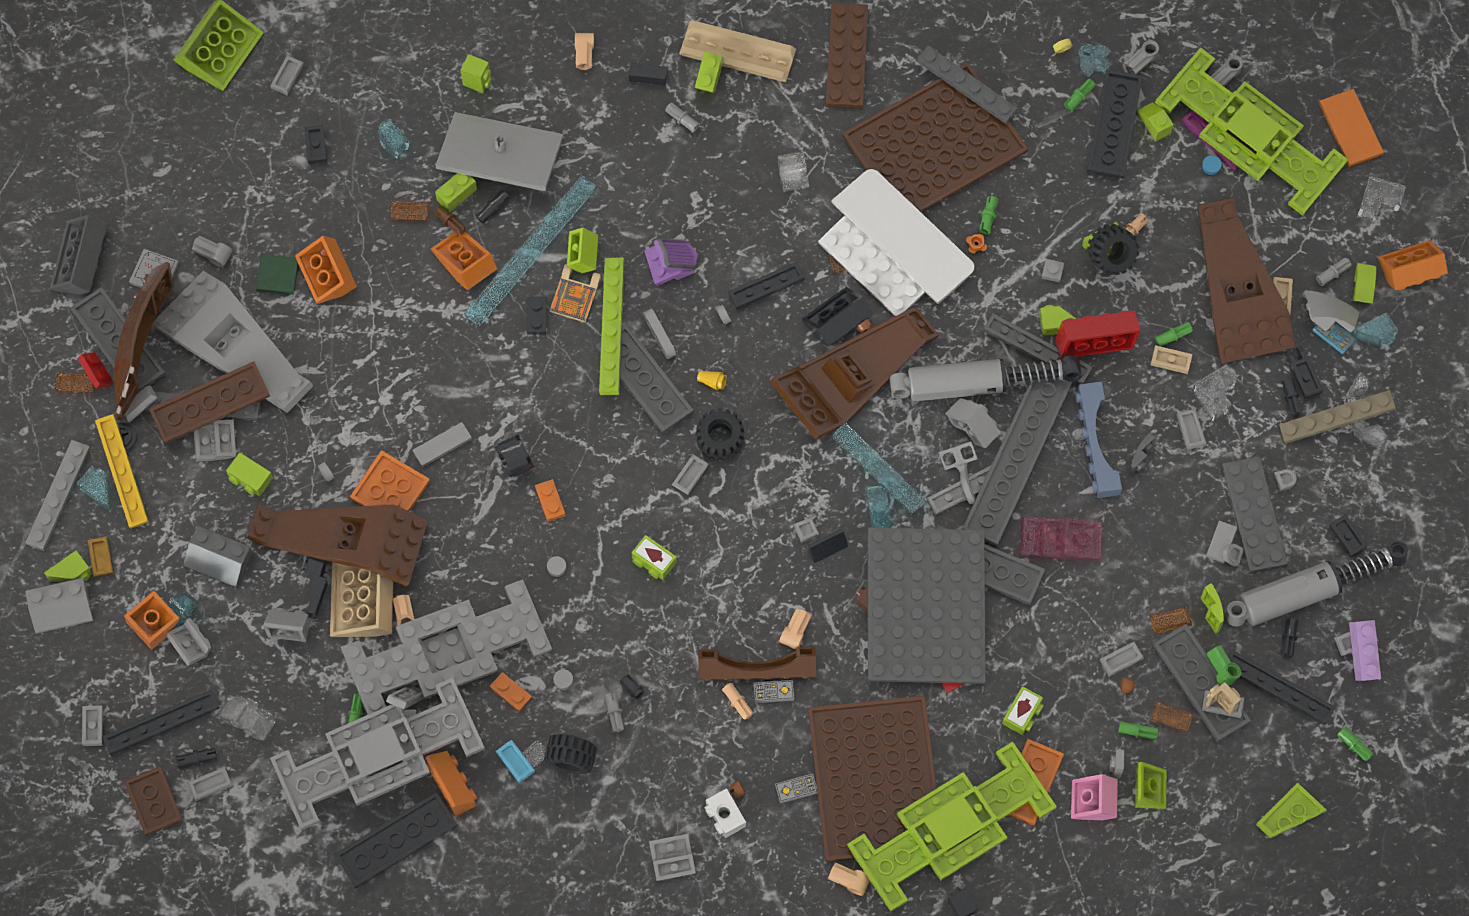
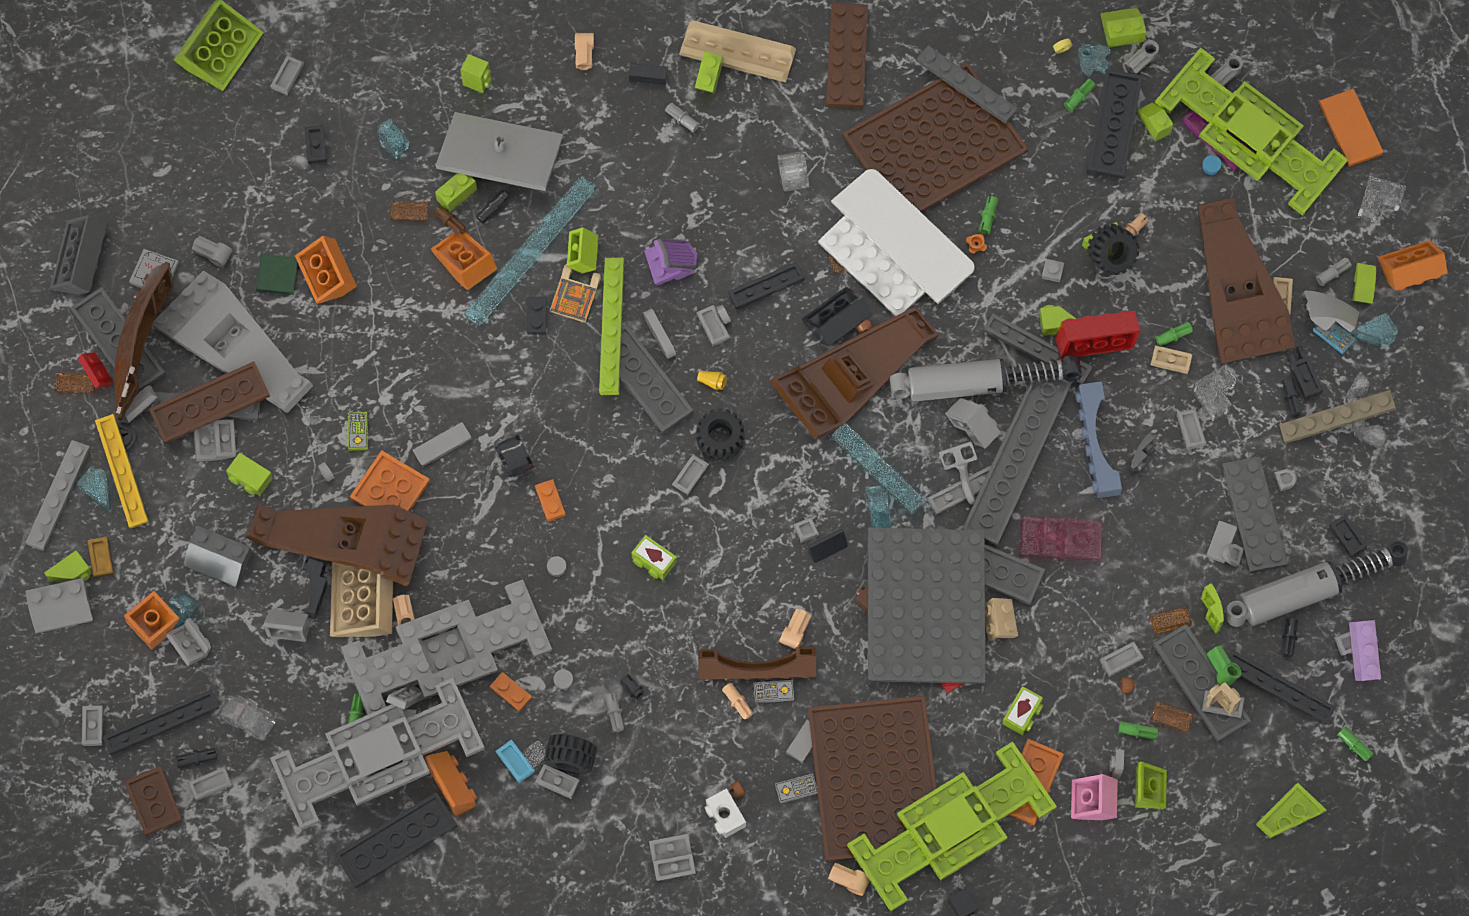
none -> tile [348,412,368,451]
none -> light grey plate [535,764,580,799]
none -> light grey tile [697,305,730,346]
none -> light grey tile [786,720,812,763]
none -> tan bracket [985,598,1018,641]
none -> lime slope [1101,8,1146,48]

